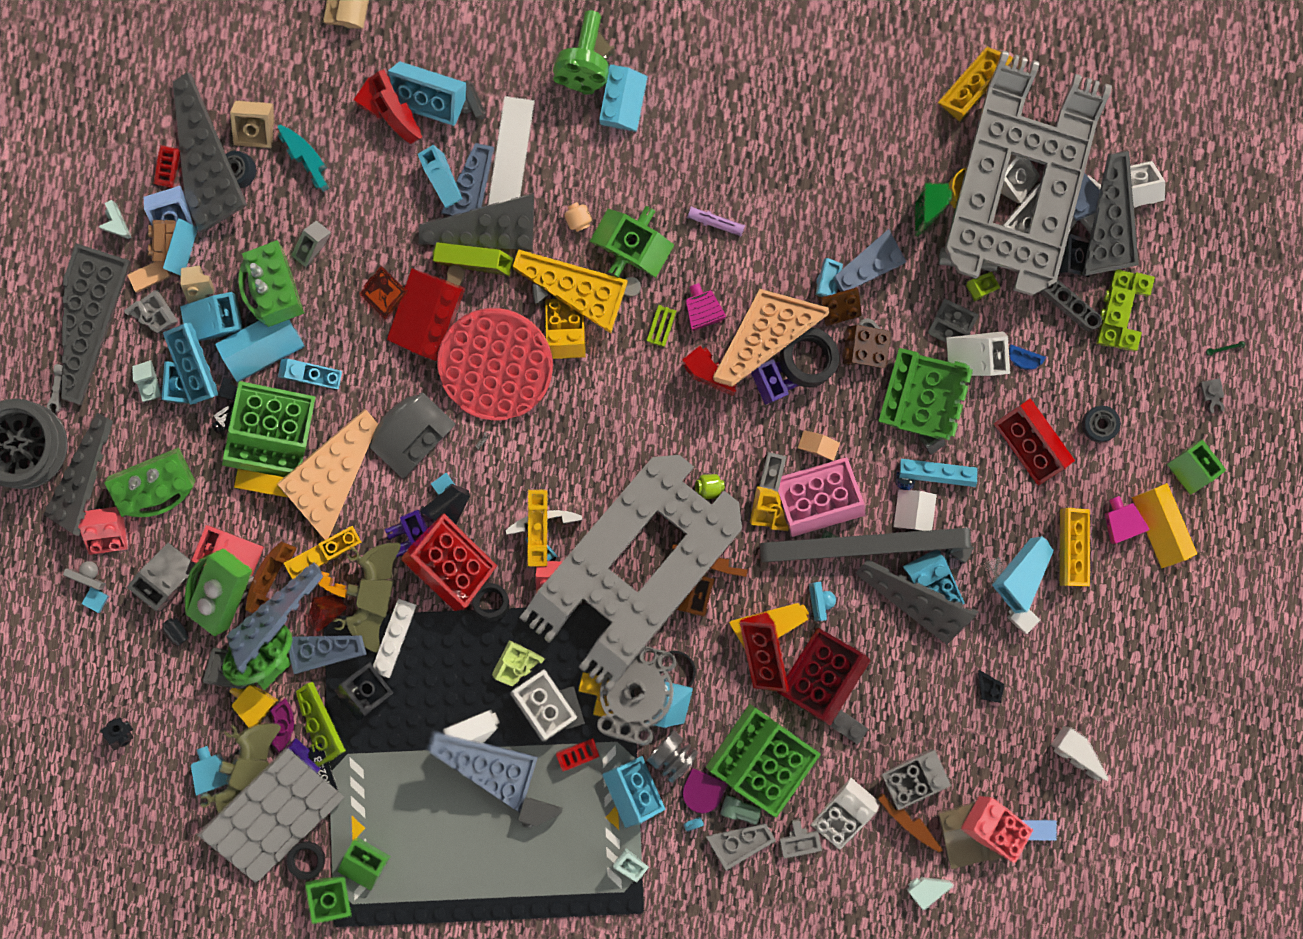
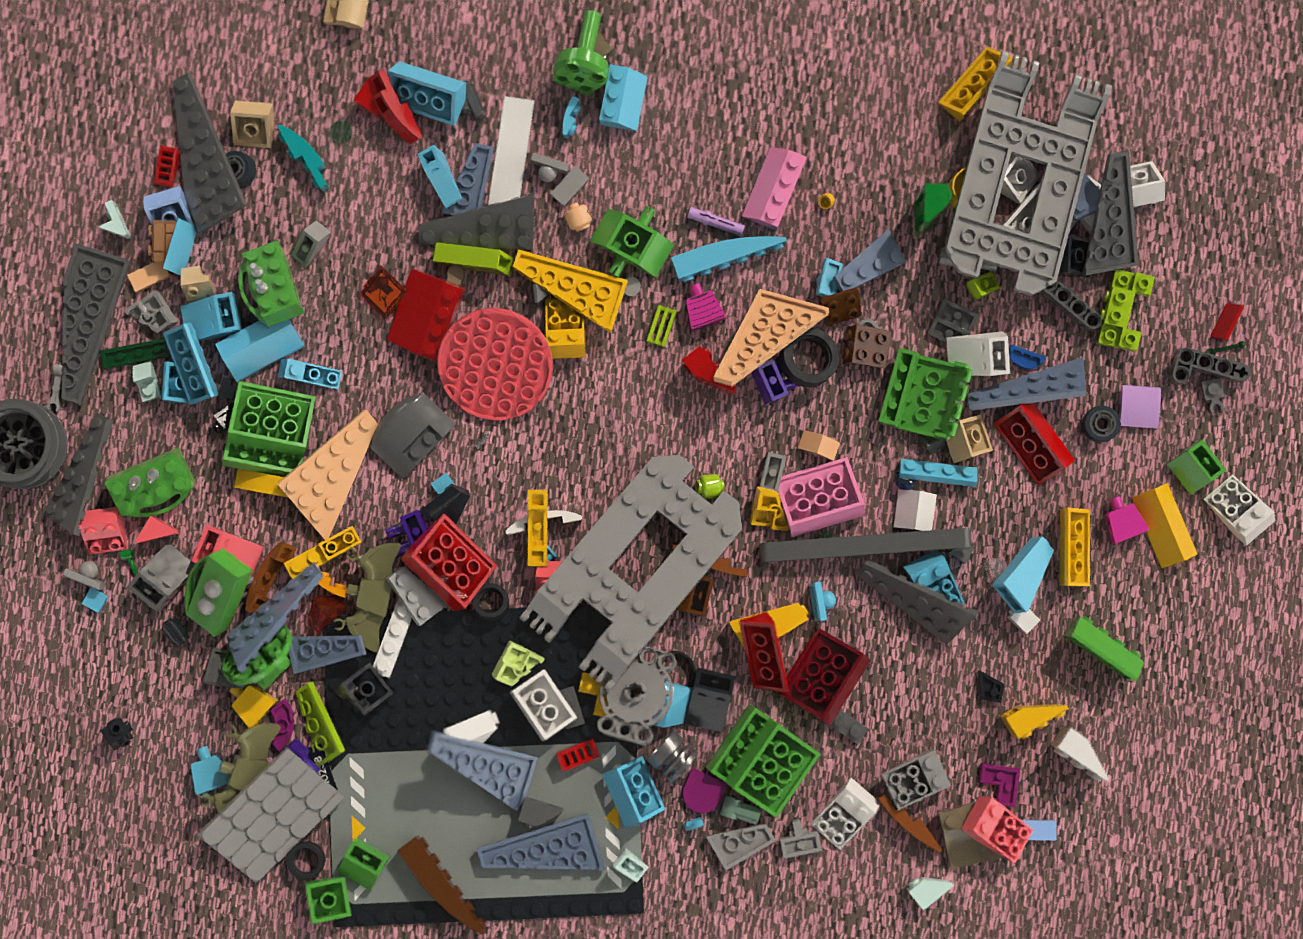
none -> dark green tile [100,338,172,370]
none -> green hand [120,549,138,575]
none -> coral slope [136,516,179,543]
none -> clear green wheel [330,121,353,143]
none -> light grey wing [386,567,448,626]
none -> reddish brown slope [397,835,486,935]
none -> sand blue wing [477,813,606,870]
none -> light grey tile [531,153,570,182]
none -> light grey tile [550,166,590,207]
none -> medium azure slope [563,96,581,139]
none -> medium azure slope [671,236,787,283]
none -> black slope [685,667,736,732]
none -> bright pink slope [742,147,807,231]
none -> yellow hinge [818,193,835,209]
none -> tan slope [946,414,993,463]
none -> sand blue wing [968,357,1087,410]
none -> magenta tile [979,763,1020,808]
none -> yellow slope [1000,704,1068,739]
none -> bright green slope [1064,616,1144,682]
none -> lavender slope [1119,385,1161,428]
none -> dark grey beam [1168,348,1251,385]
none -> white slope [1204,474,1275,546]
none -> red slope [1210,303,1244,342]

